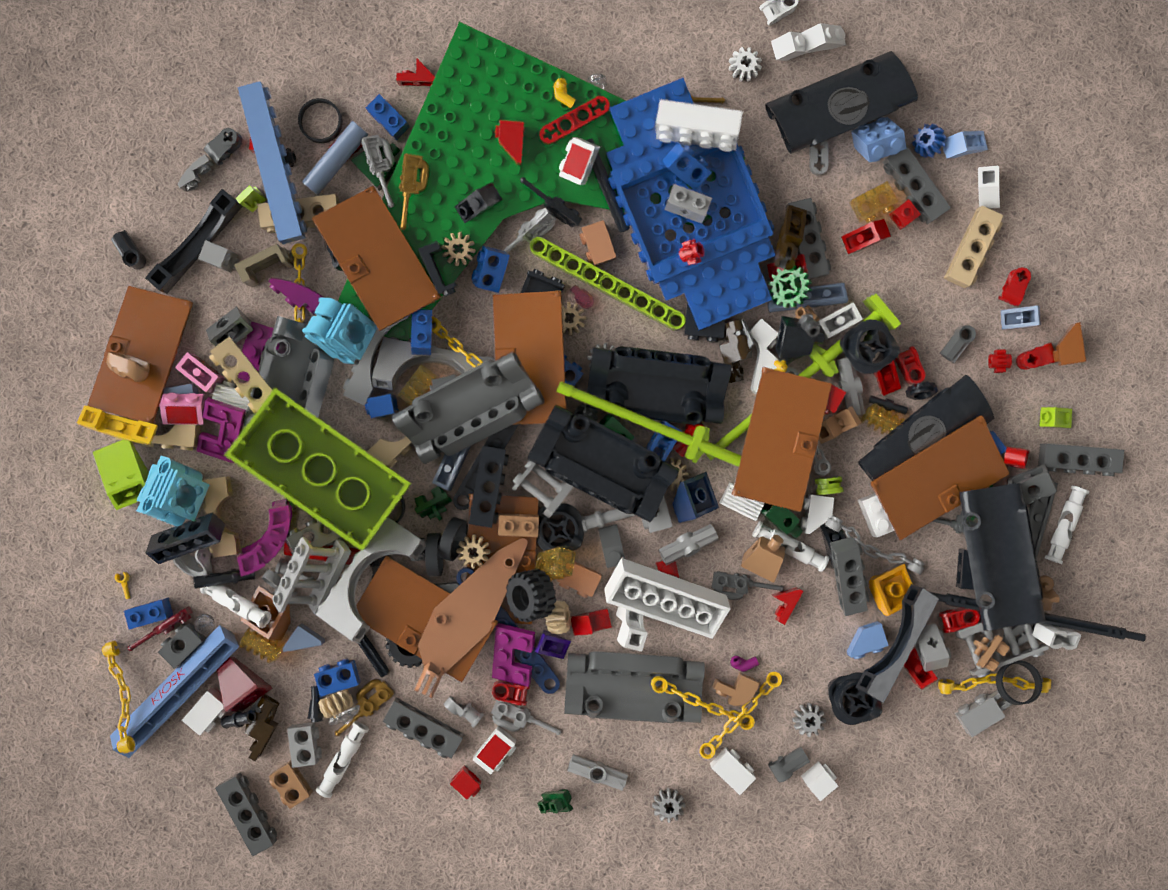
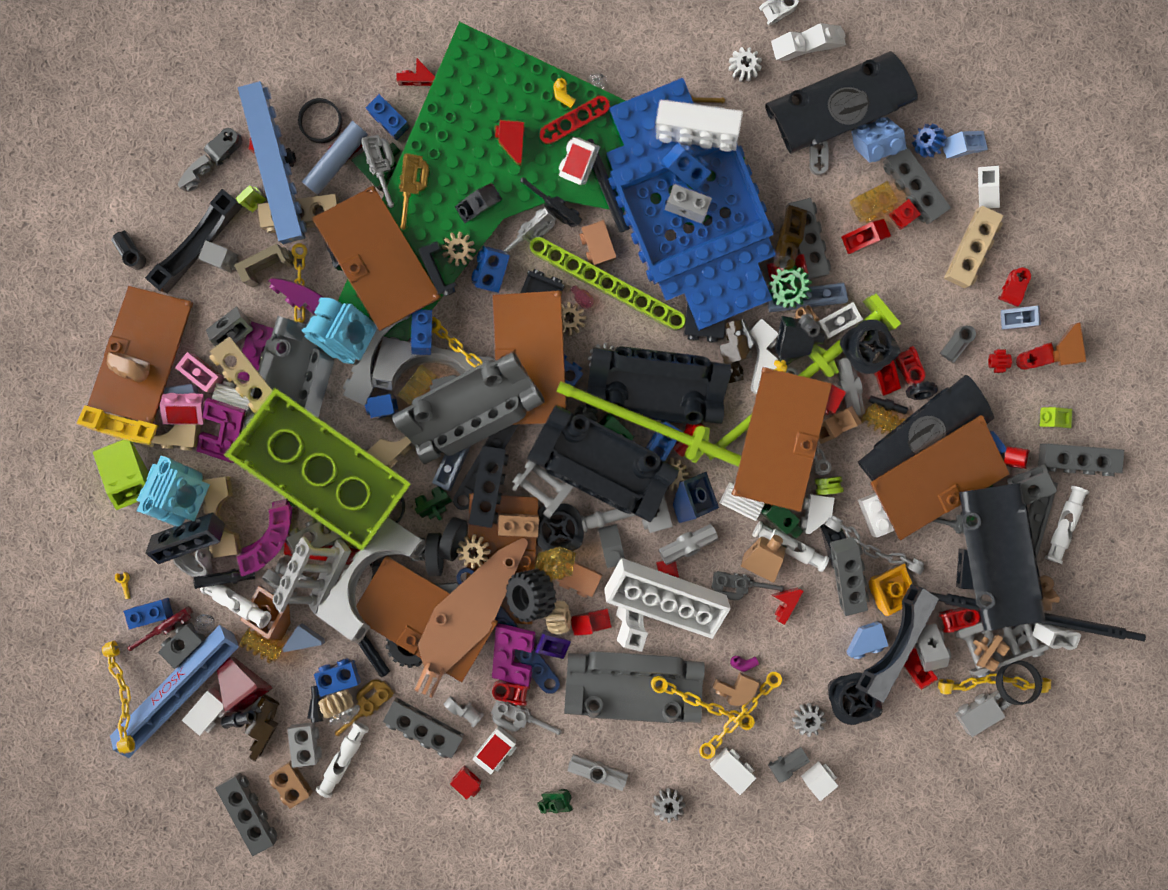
red gear [679,239,704,265] -> none

